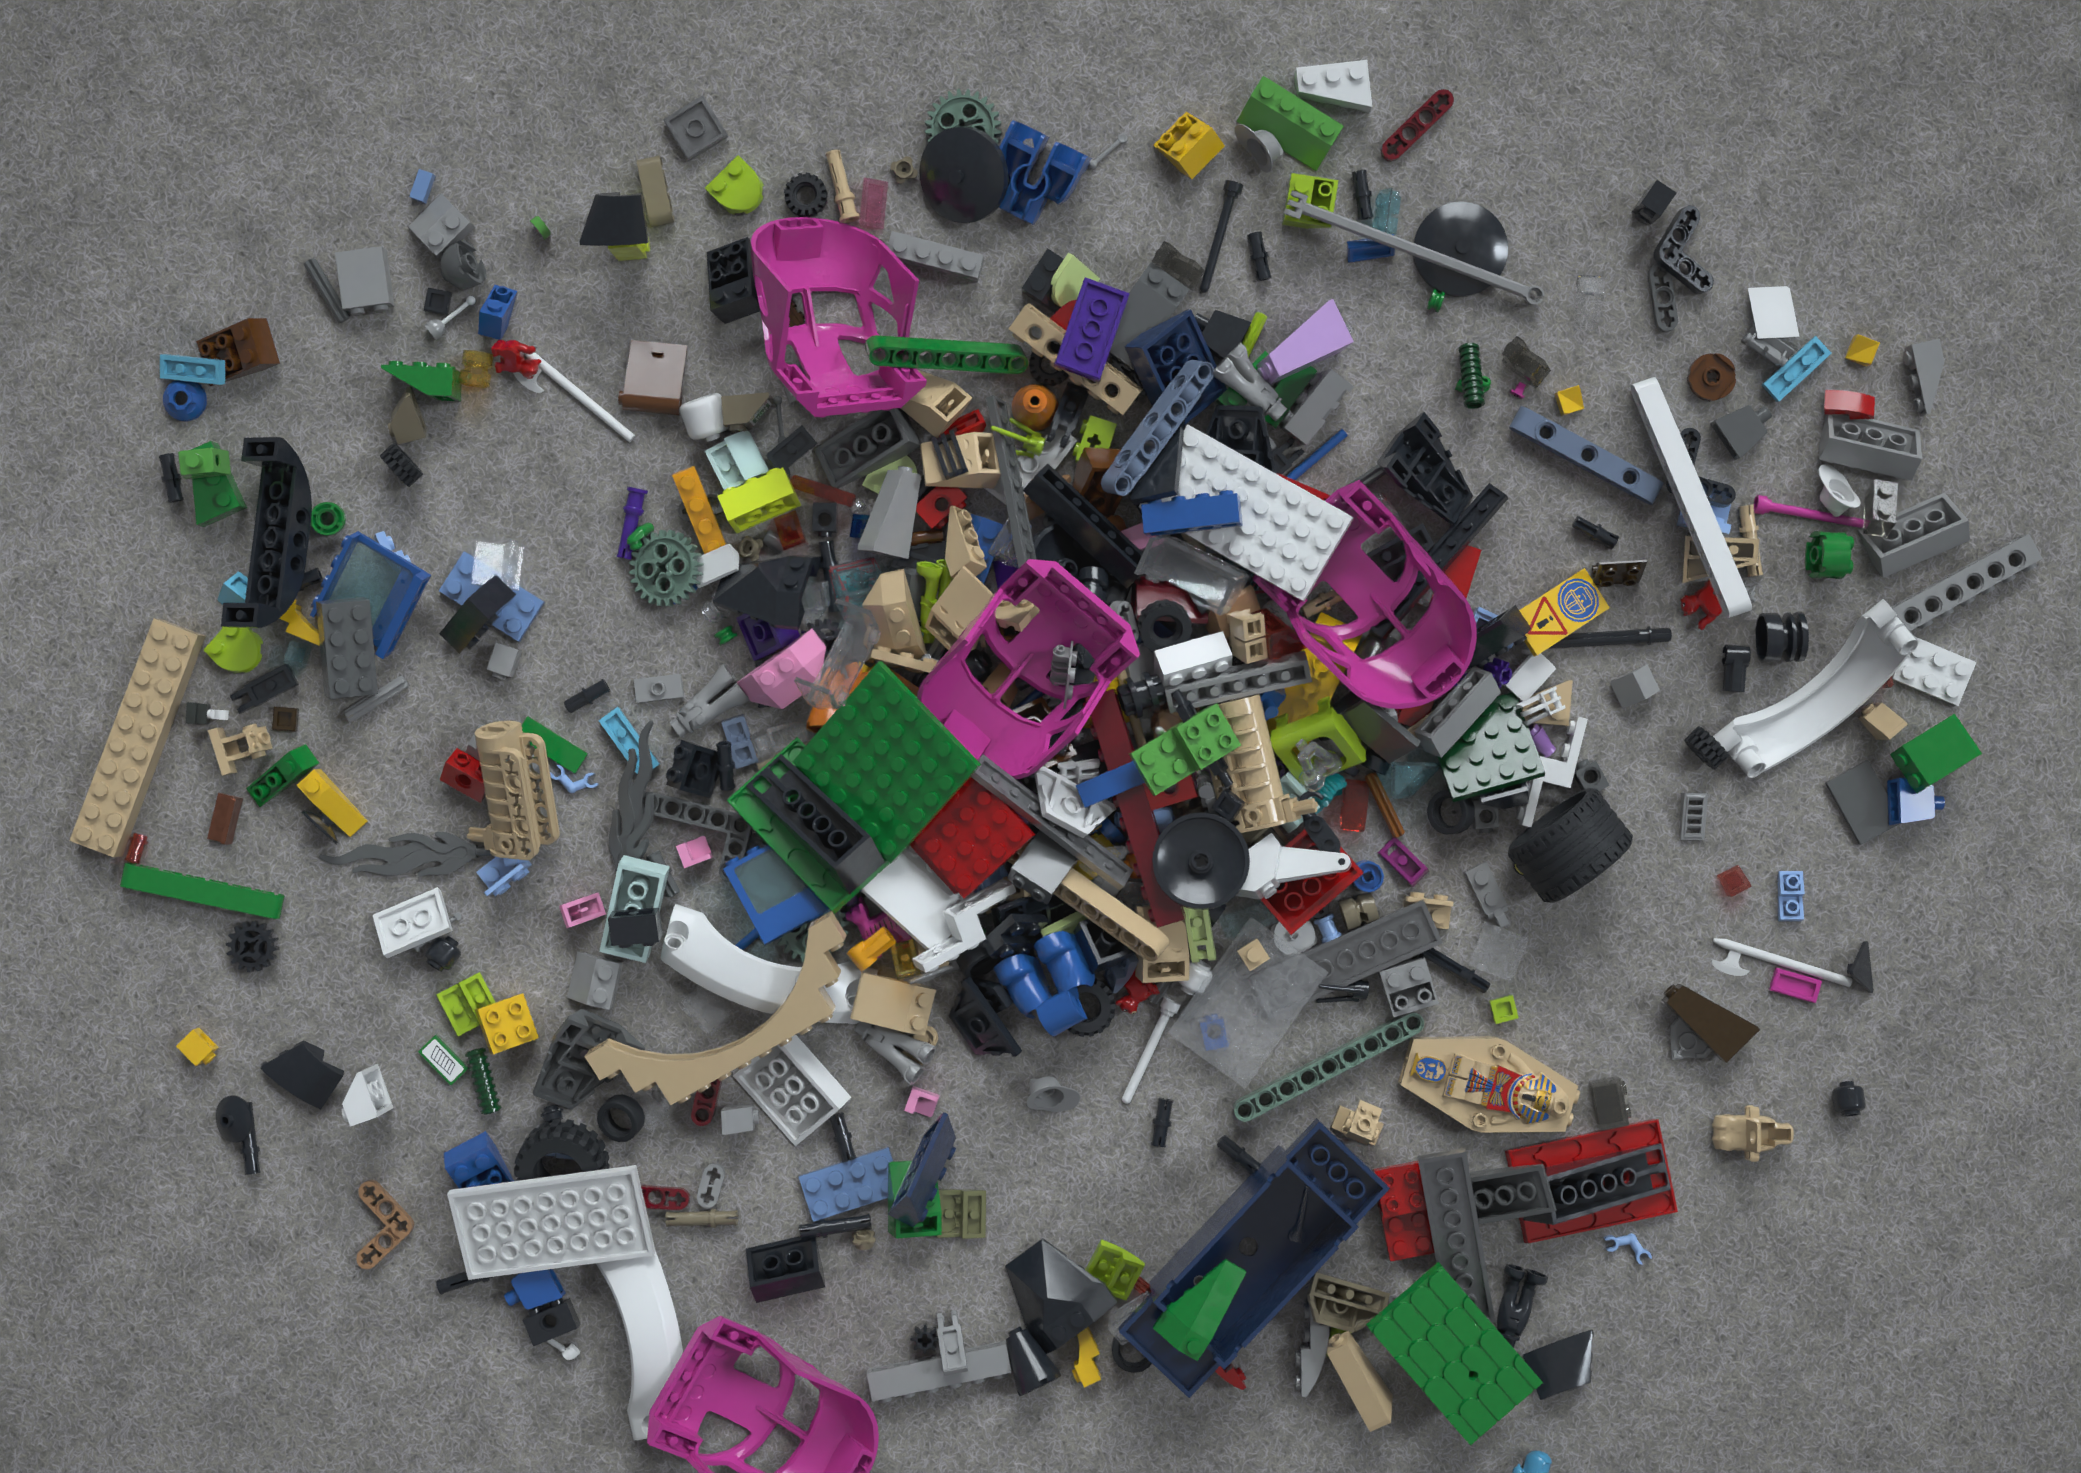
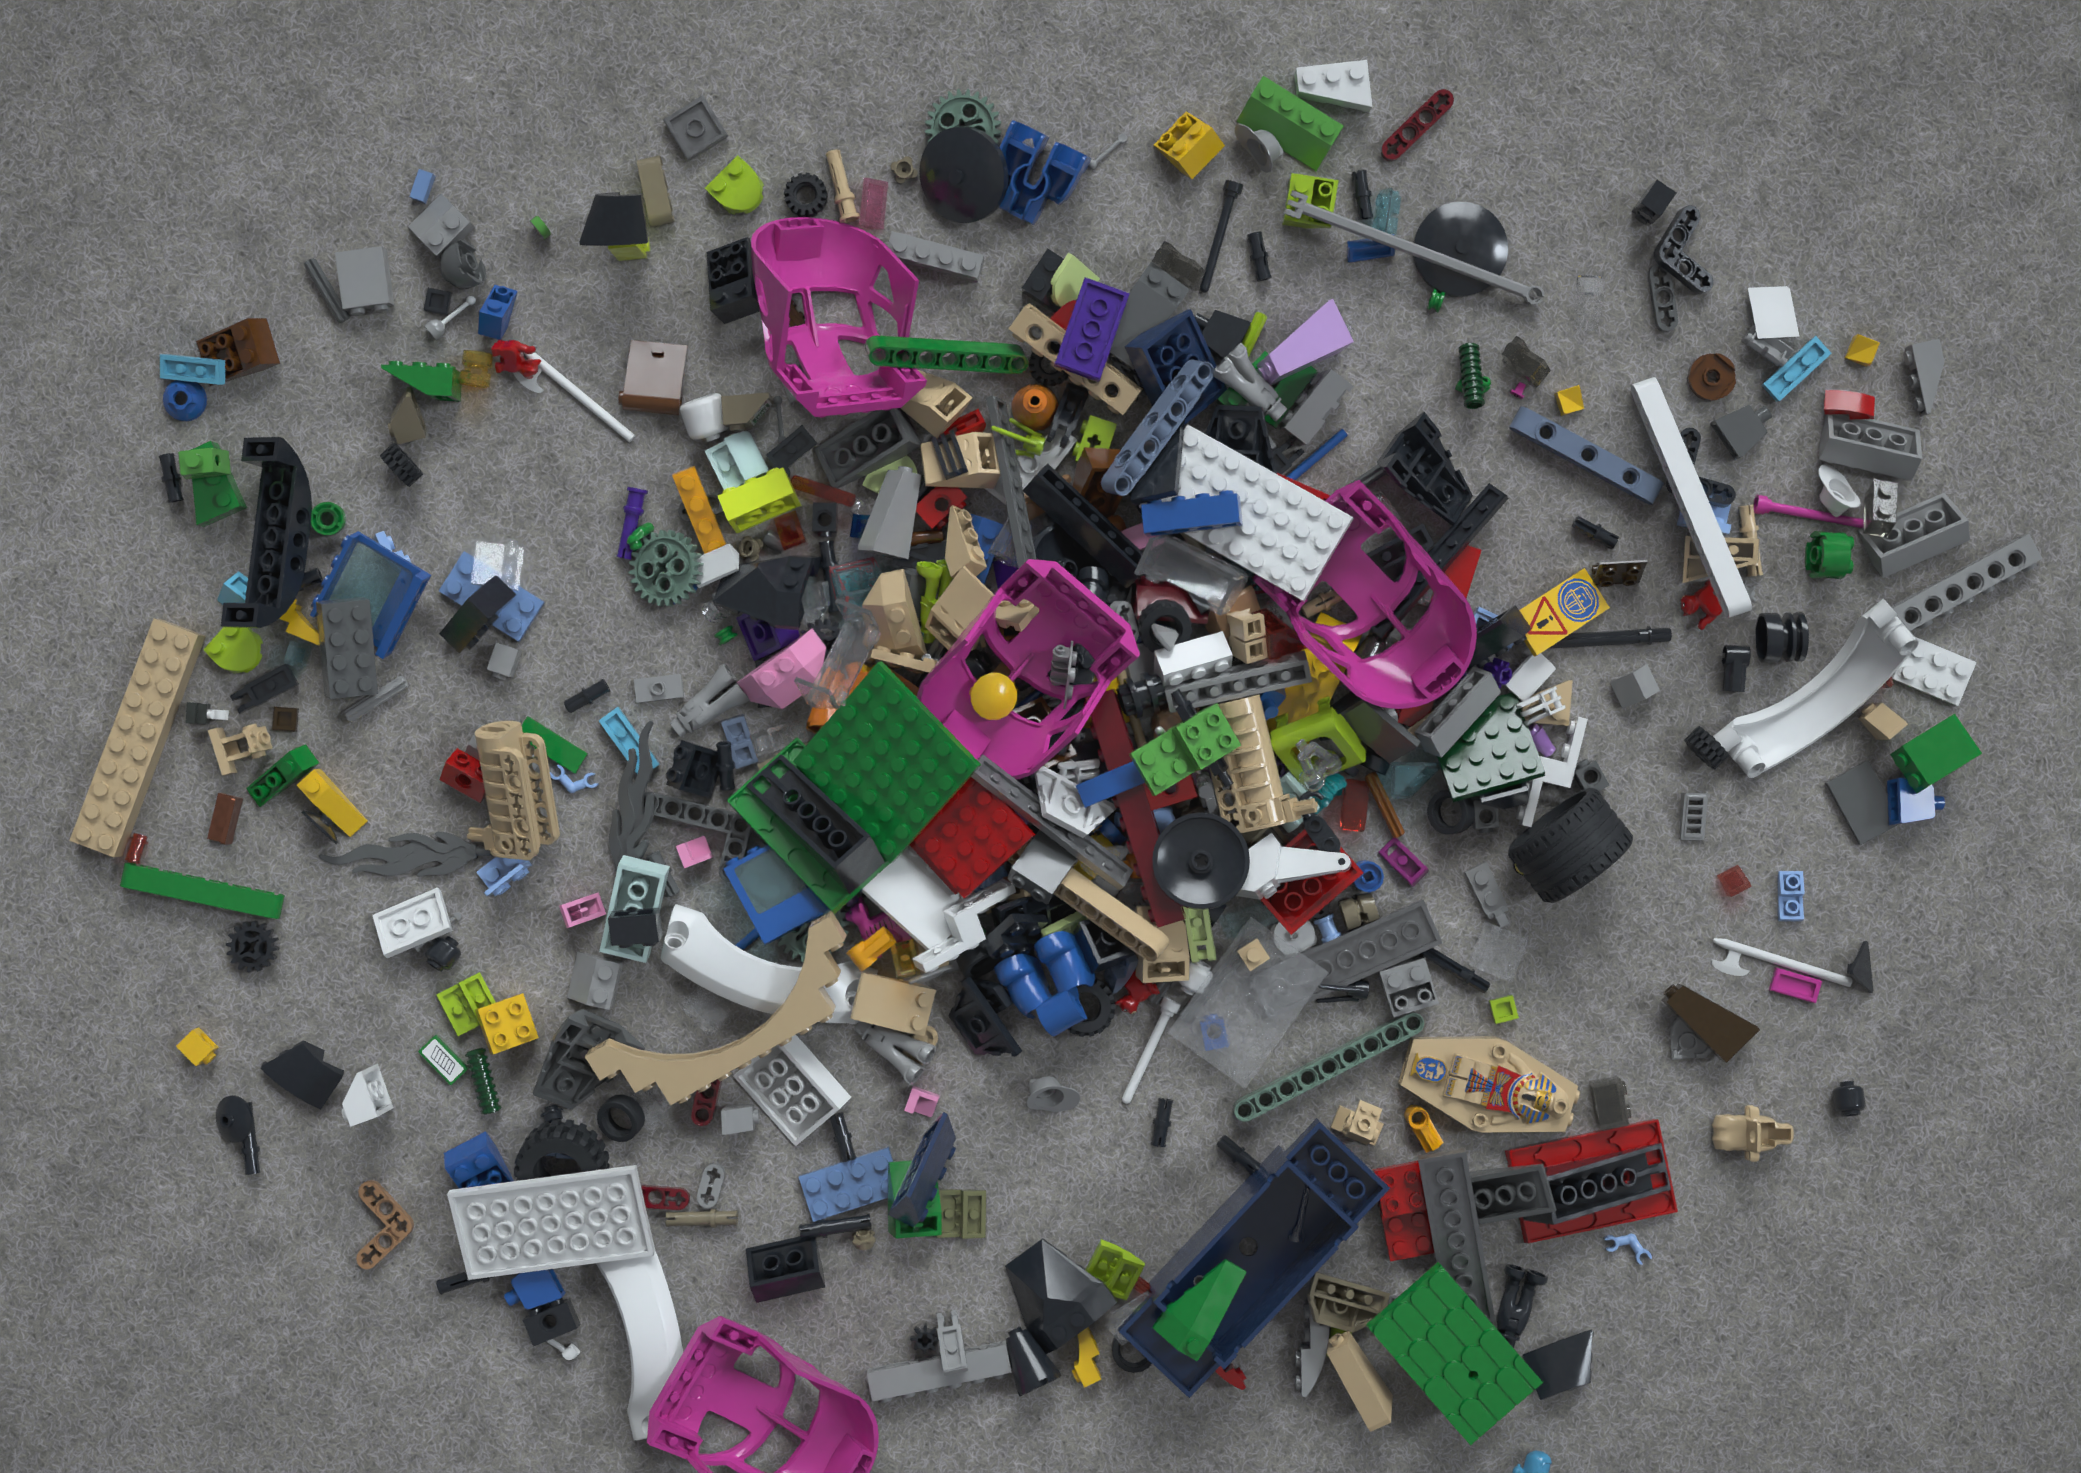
black tile [1212,788,1246,823] -> none
tan bracket [1403,892,1454,929] -> none
none -> yellow dish [969,672,1017,720]
none -> light grey slope [1151,623,1178,651]
none -> light orange piece [1404,1105,1444,1153]

